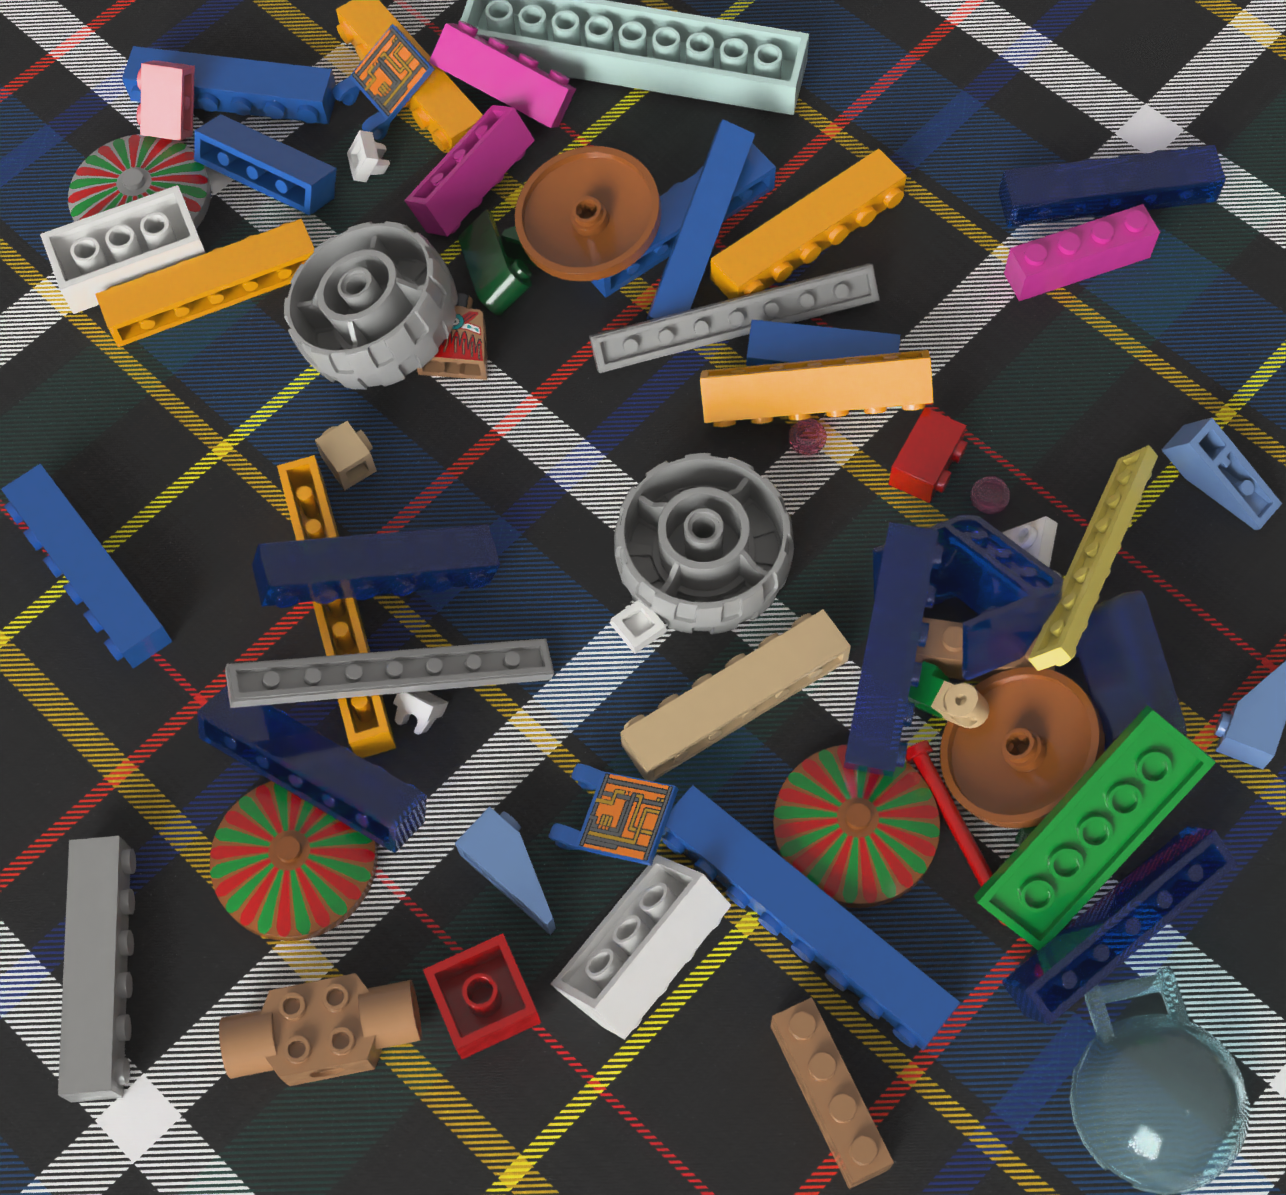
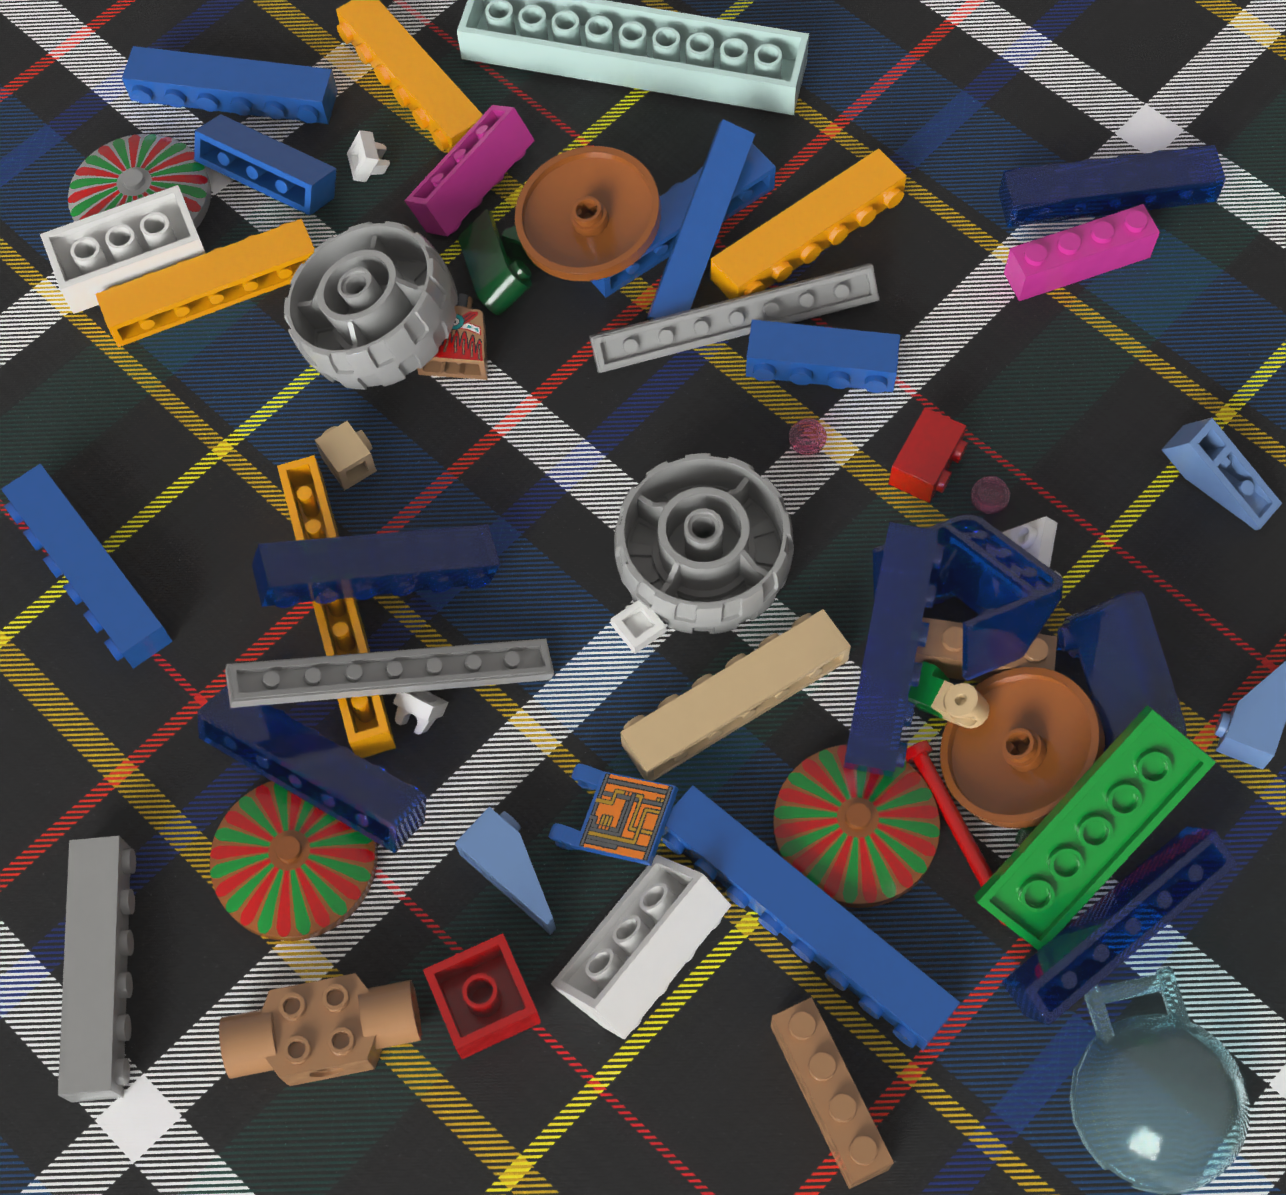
brick [137,60,195,141] -> none
flag [332,24,435,141] -> none
dark pink brick [429,20,576,128] -> none
light orange brick [700,350,933,427] -> none
light yellow plate [1028,445,1158,671] -> none

